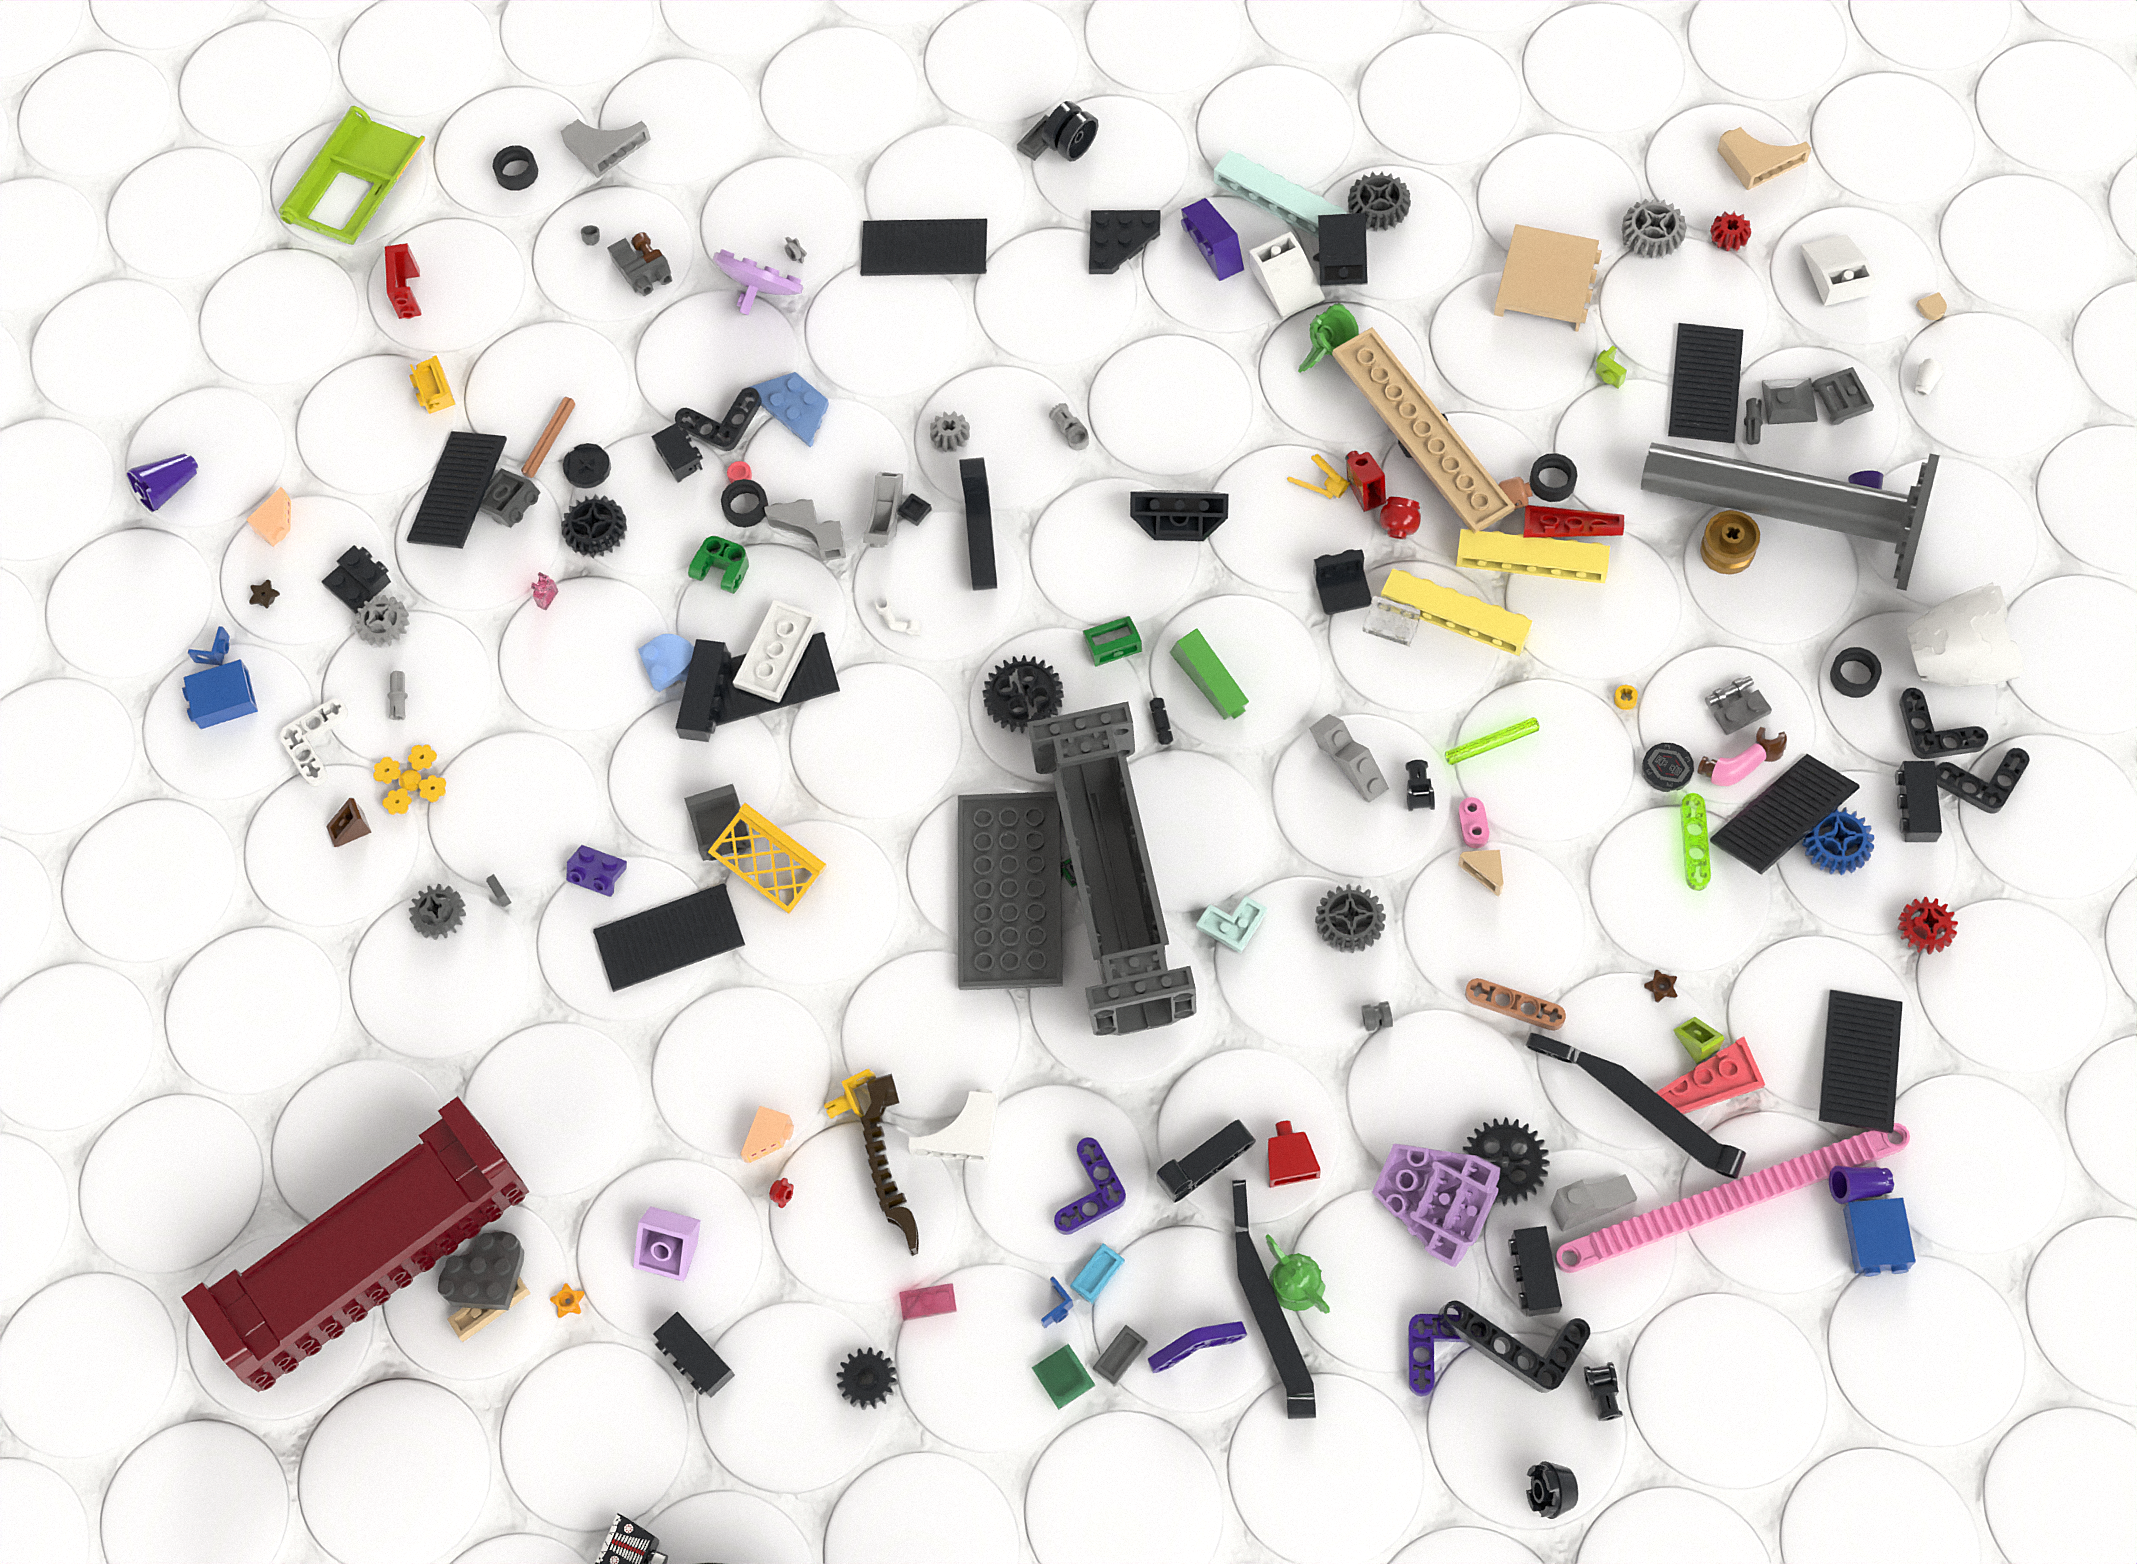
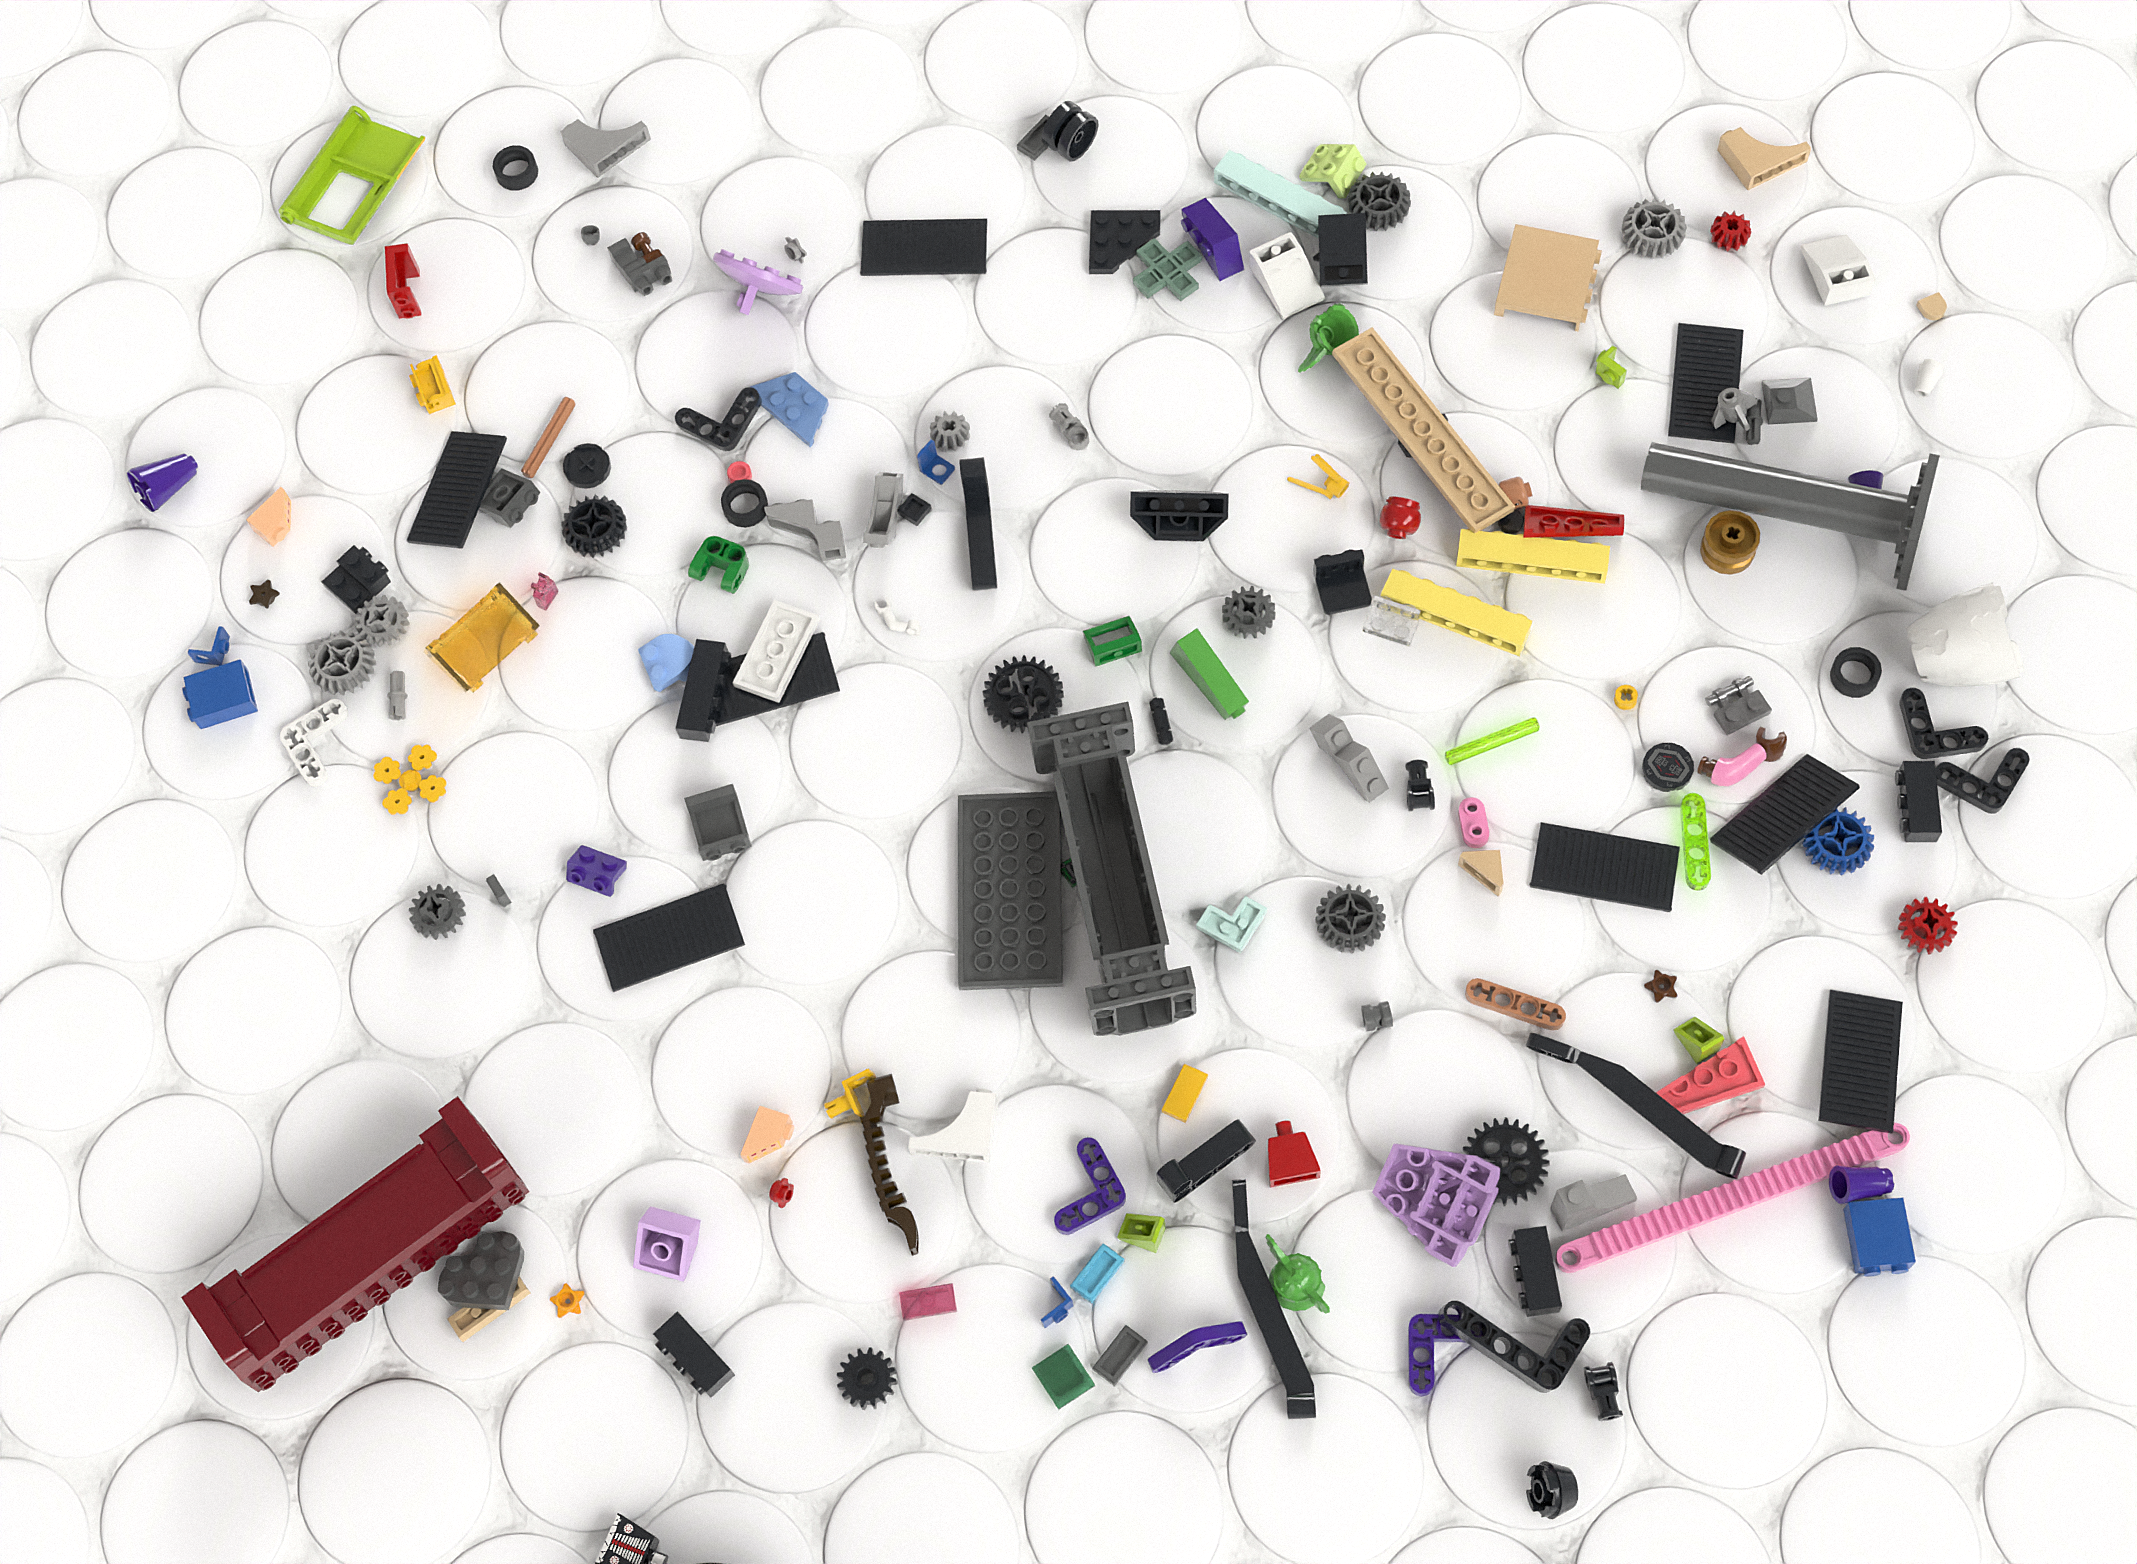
reddish brown slope [326,798,372,847] -> none
black hinge [651,423,703,483] -> none
yellow fence [708,803,827,914] -> none
red torso [1345,451,1386,512] -> none
black tyre [1529,453,1578,502] -> none
dark grey plate [1812,367,1874,425] -> none
none -> light grey gear [308,630,376,696]
none -> clear yellow windscreen [424,582,540,693]
none -> blue bracket [917,439,955,485]
none -> lime slope [1117,1213,1166,1253]
none -> sand green plate [1133,238,1202,301]
none -> yellow tile [1162,1064,1208,1123]
none -> dark grey gear [1222,586,1276,639]
none -> yellowish green bracket [1299,144,1367,198]
none -> black tile [1498,509,1523,534]
none -> black window [1529,822,1680,912]
none -> light grey brick [1711,388,1757,431]

